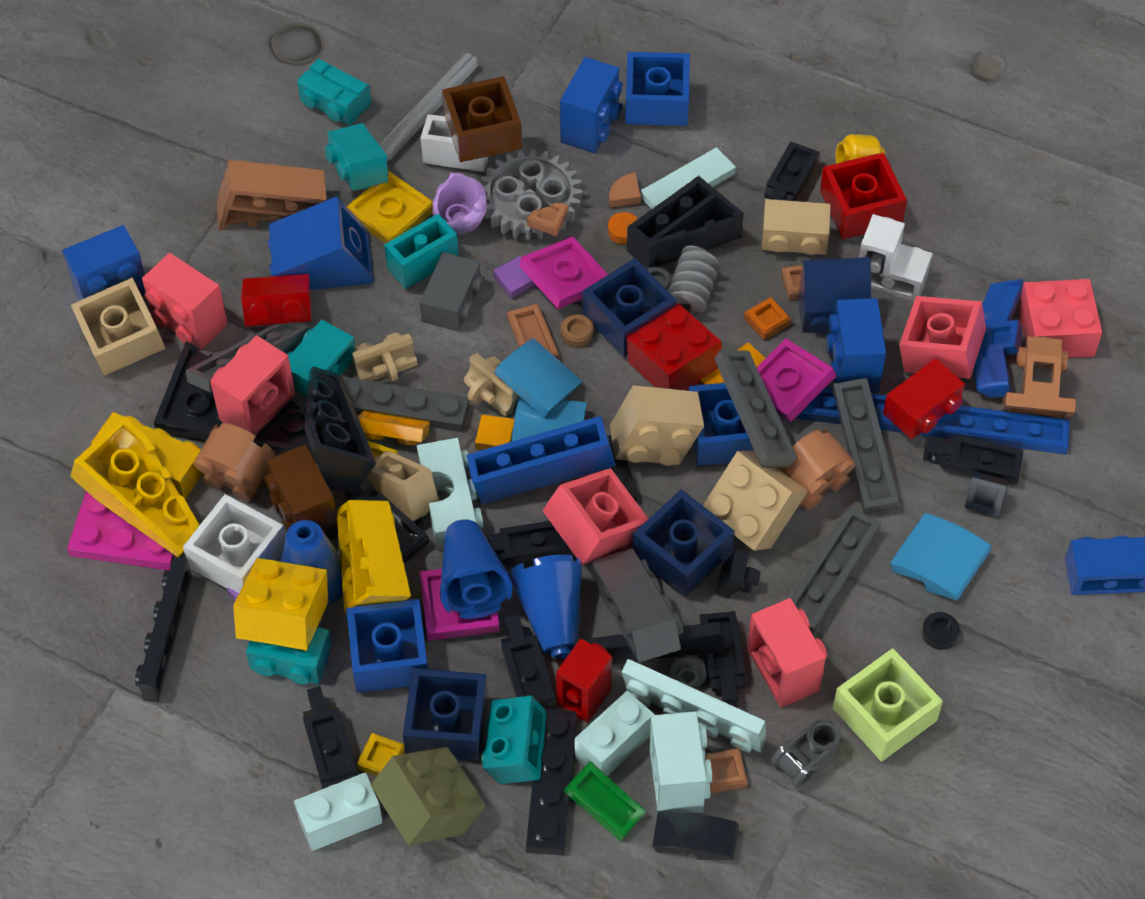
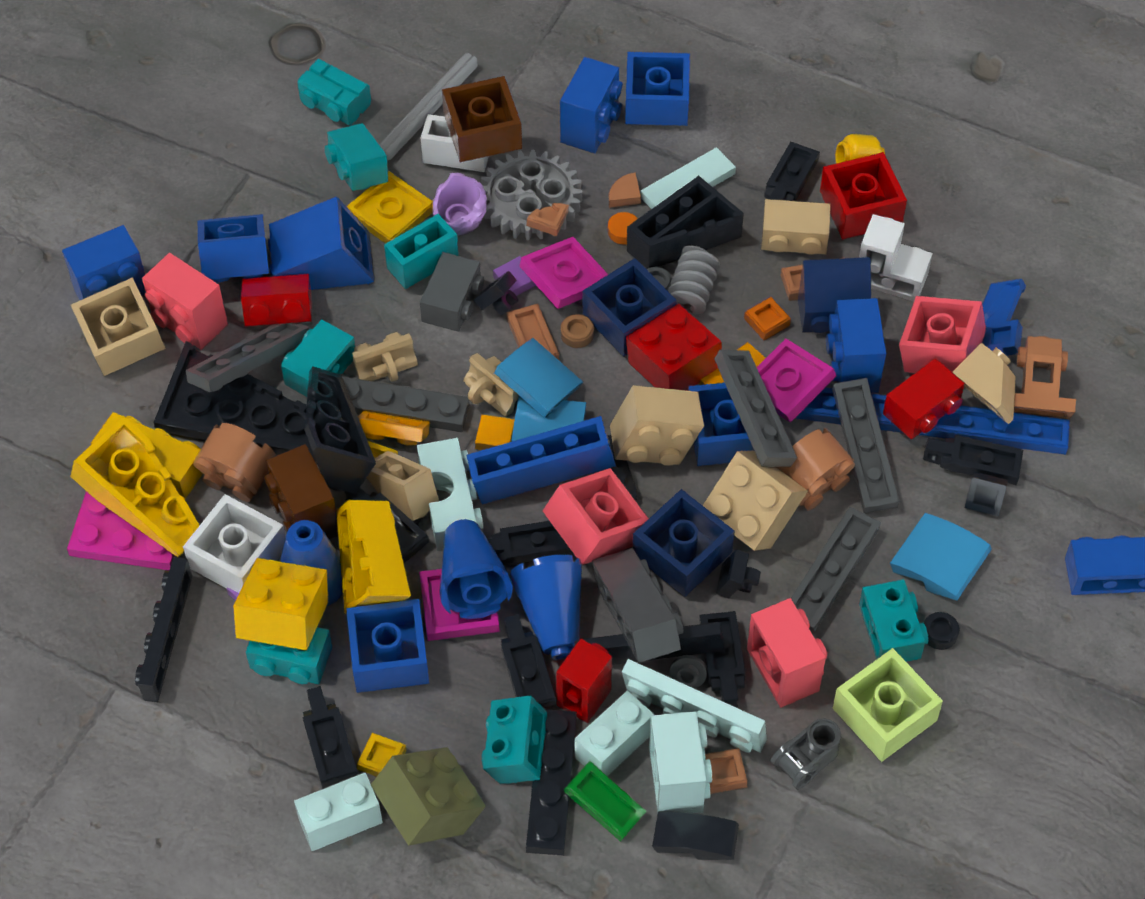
coral brick [210,335,296,435] -> none
nougat wedge [216,160,326,230] -> none
dark blue brick [403,668,488,761] -> none
coral brick [1017,279,1102,358] -> none
none -> blue brick [197,214,269,283]
none -> black tile [474,270,519,316]
none -> teal brick [859,579,928,662]
none -> tan slope [953,343,1015,424]

